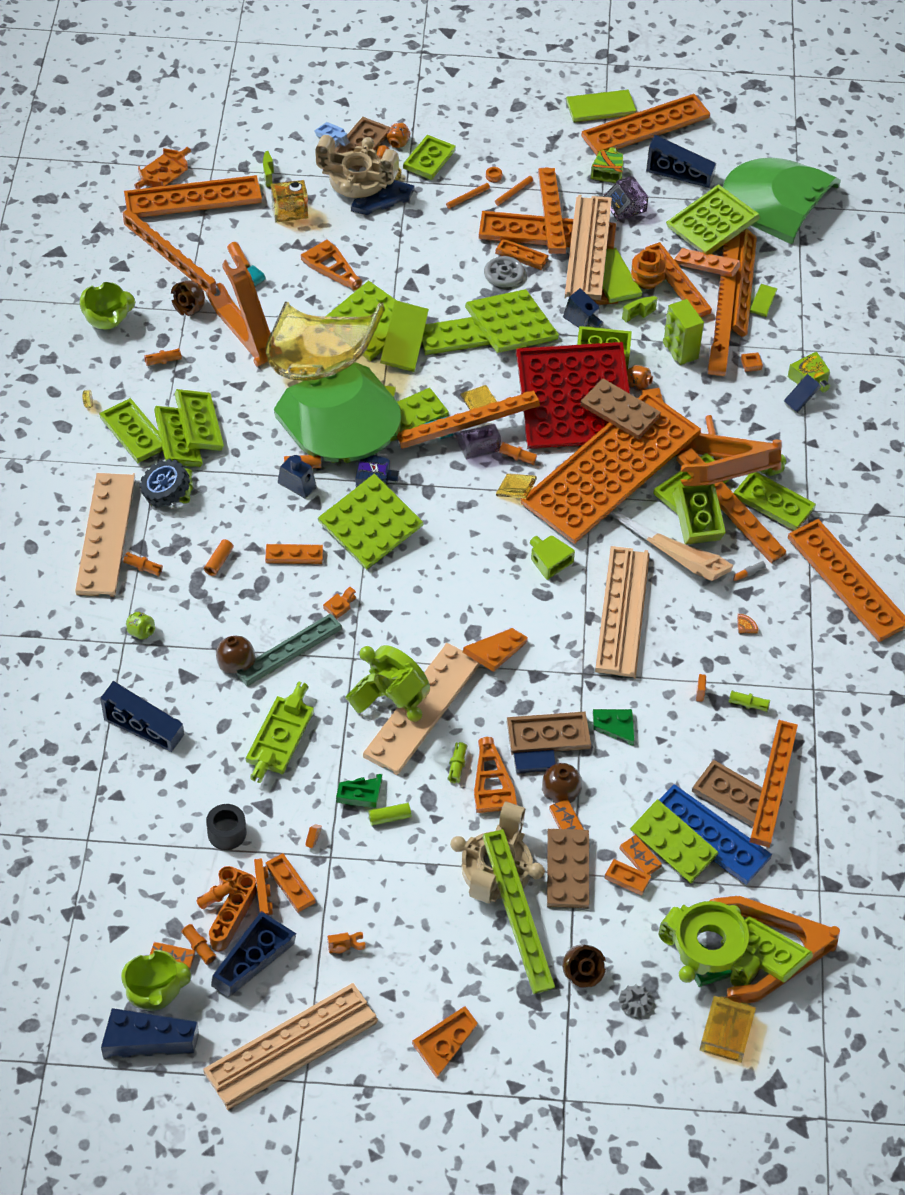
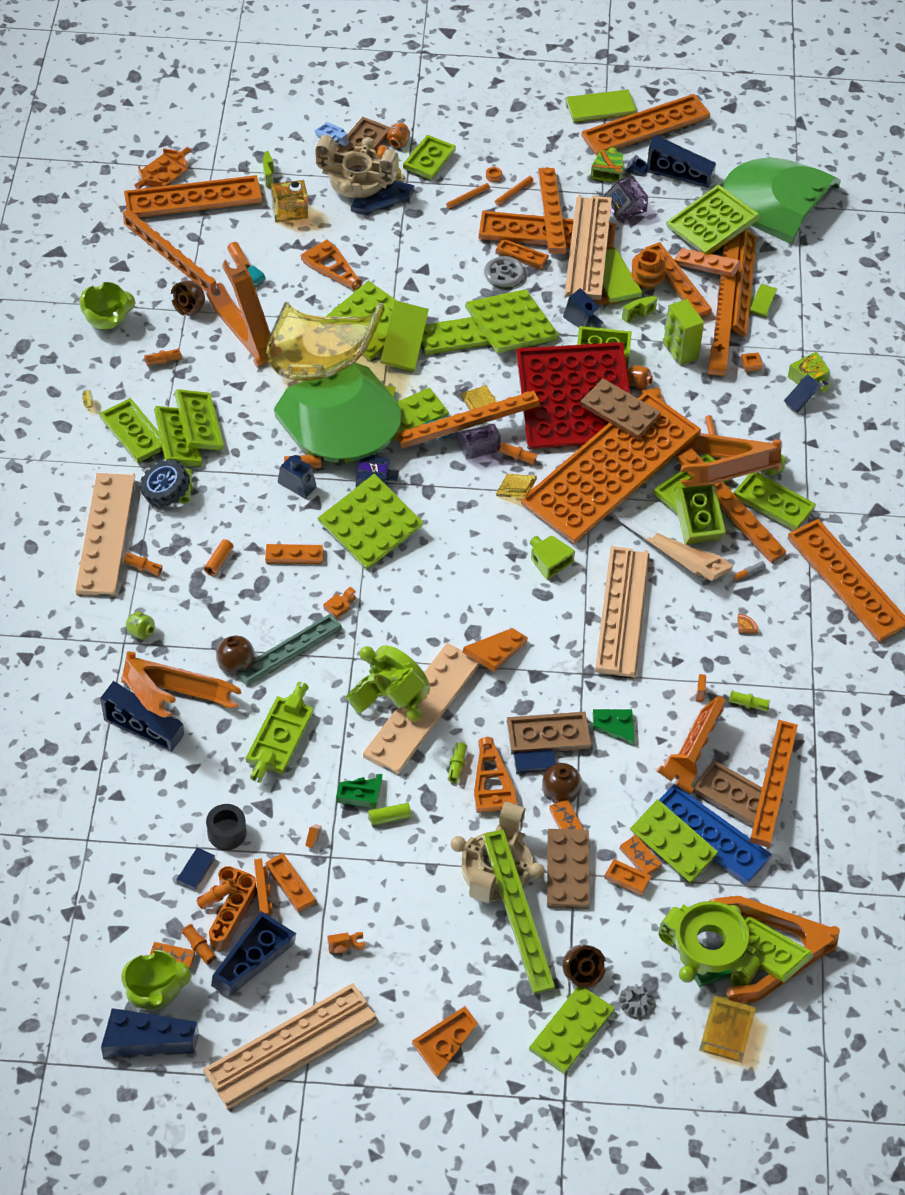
none -> orange piece [121,651,241,717]
none -> dark blue tile [176,847,215,891]
none -> lime plate [529,987,615,1075]
none -> dark blue slope [625,155,647,176]
none -> orange hinge [656,695,726,795]

